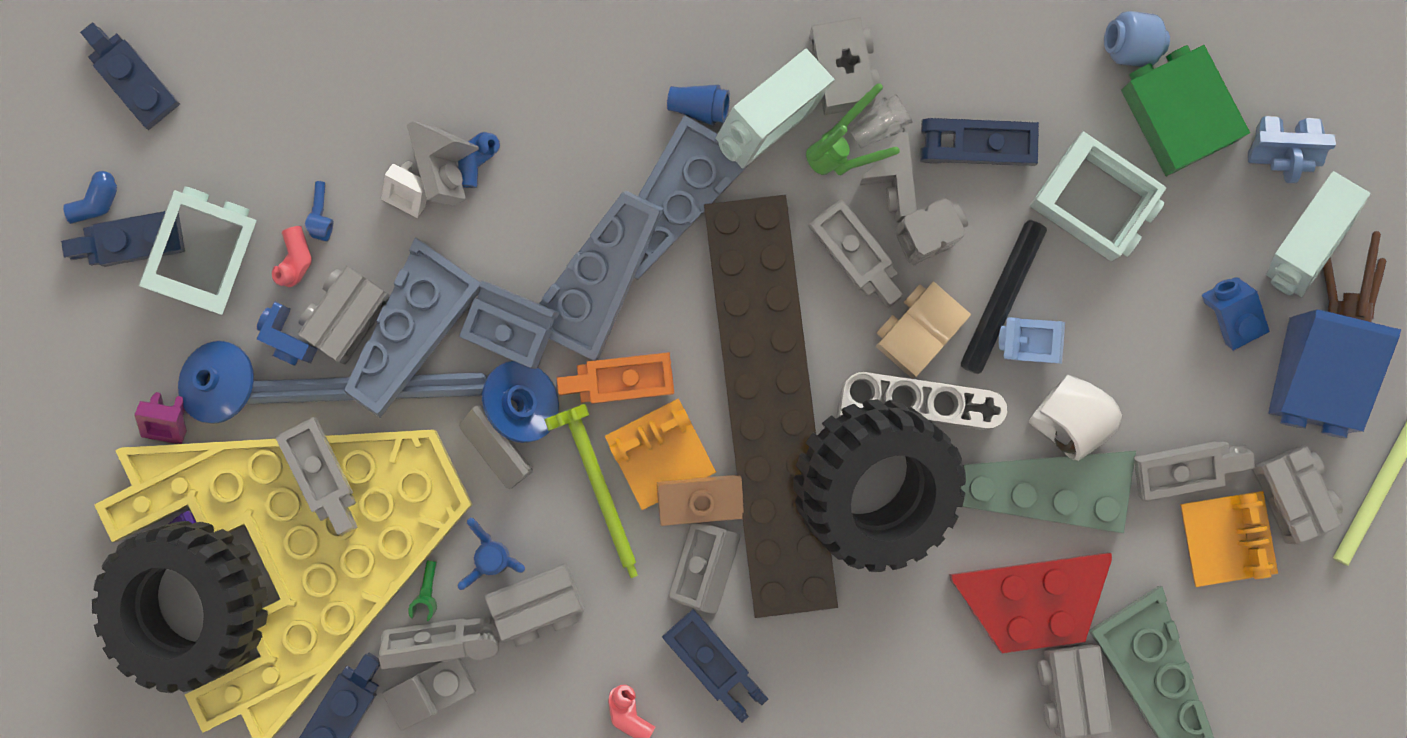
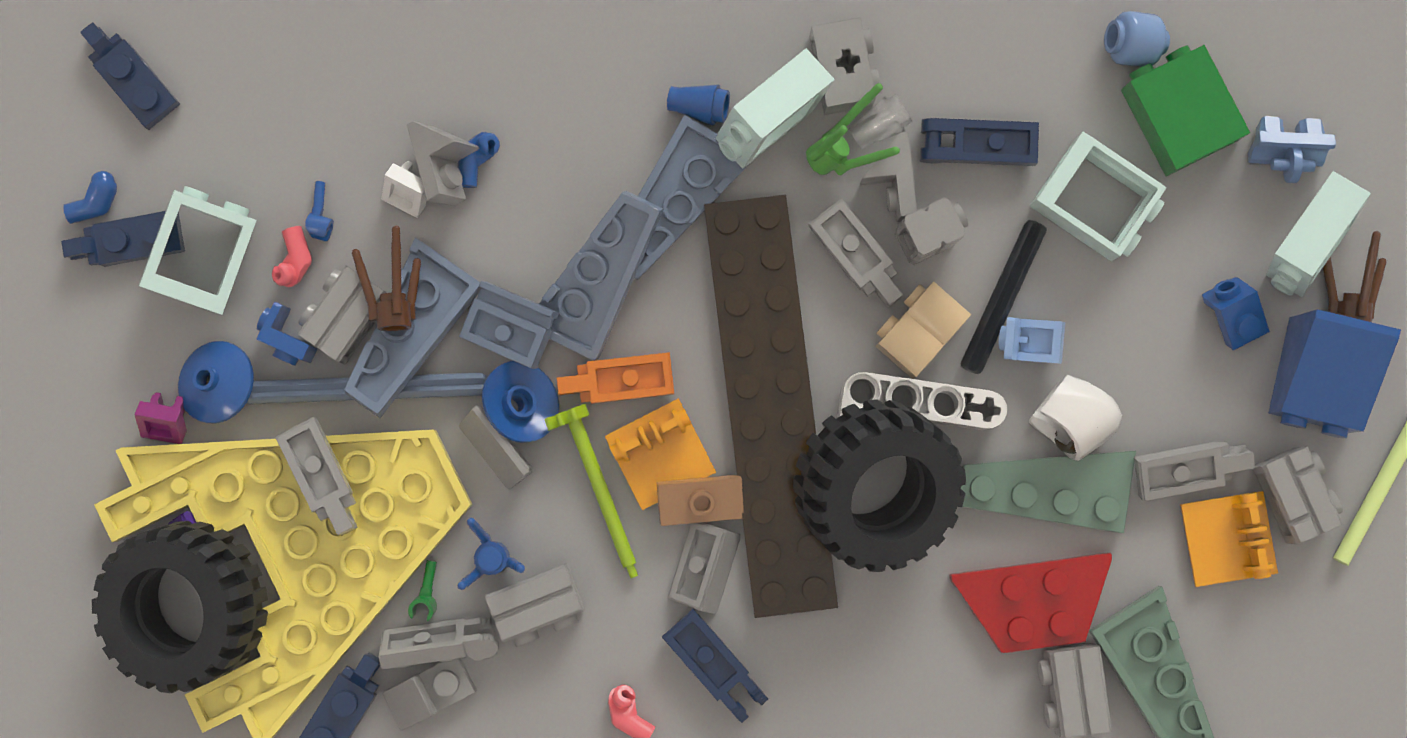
none -> reddish brown plant [352,225,421,331]

